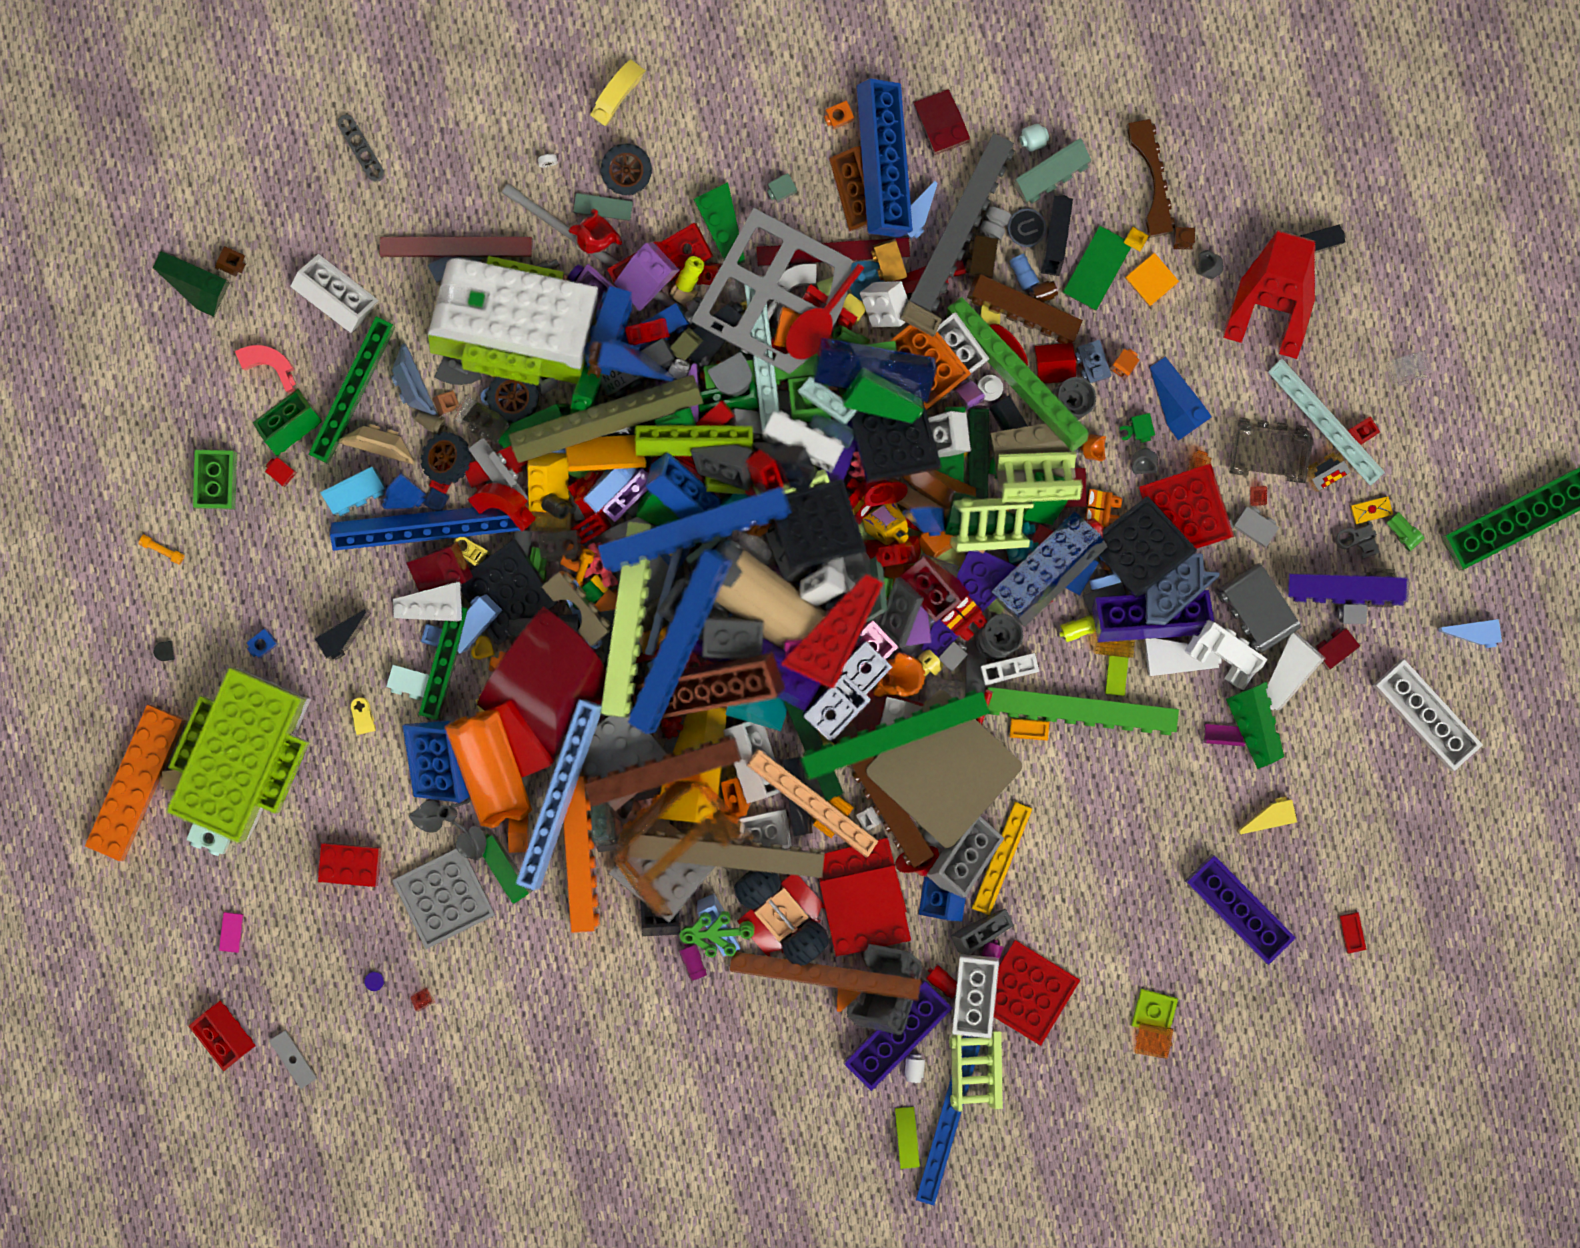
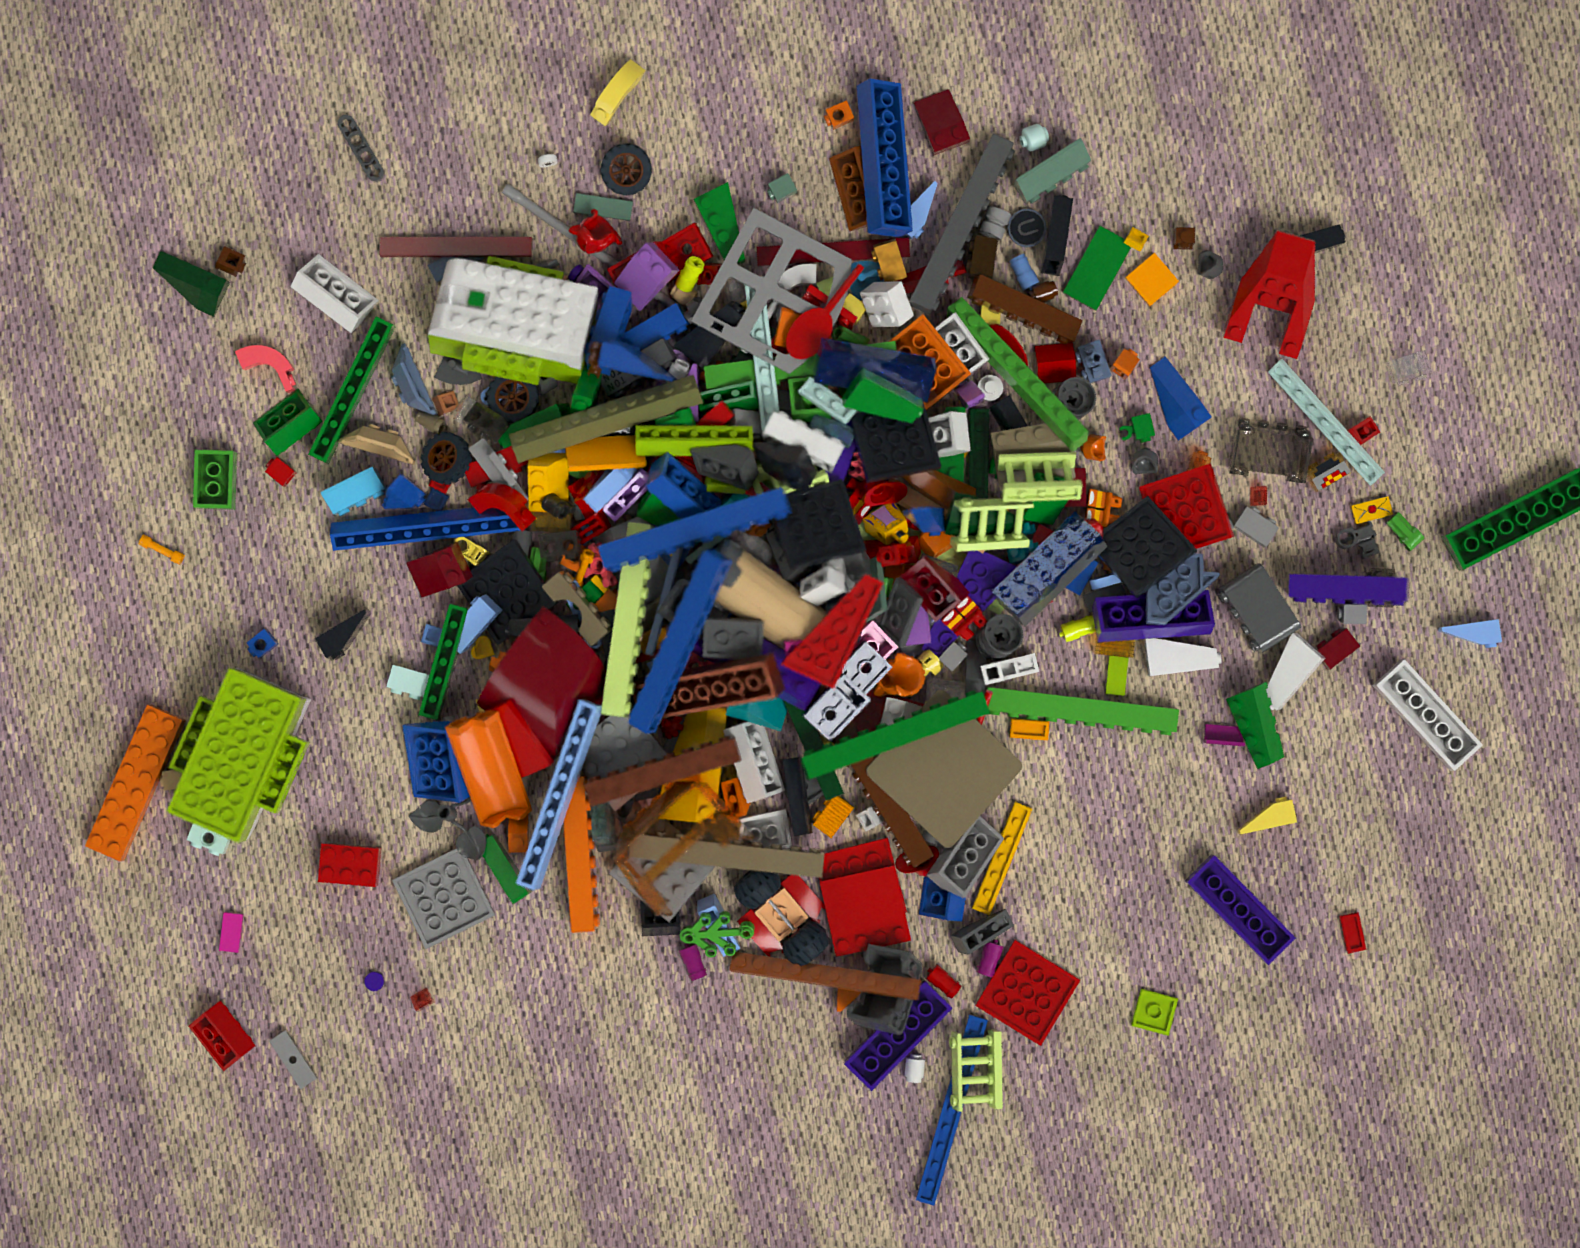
pearl dark grey tile [153,641,175,661] -> none
light yellow piece [351,697,376,735] -> none
white wing [393,582,462,621] -> none
red slope [625,318,669,346] -> none
olive brick [670,328,704,361] -> none
dark grey tile [707,352,753,396] -> none
red brick [746,450,784,493] -> none
light nougat tile [746,749,878,857] -> none
lime slope [895,1107,920,1169] -> none
dark tan tile [900,301,942,337] -> none
white brick [953,954,999,1038] -> none
reddish brown arch [1126,119,1175,238] -> none
clear orange piece [1134,1023,1174,1059] -> none
white bracket [1184,620,1267,690] -> none

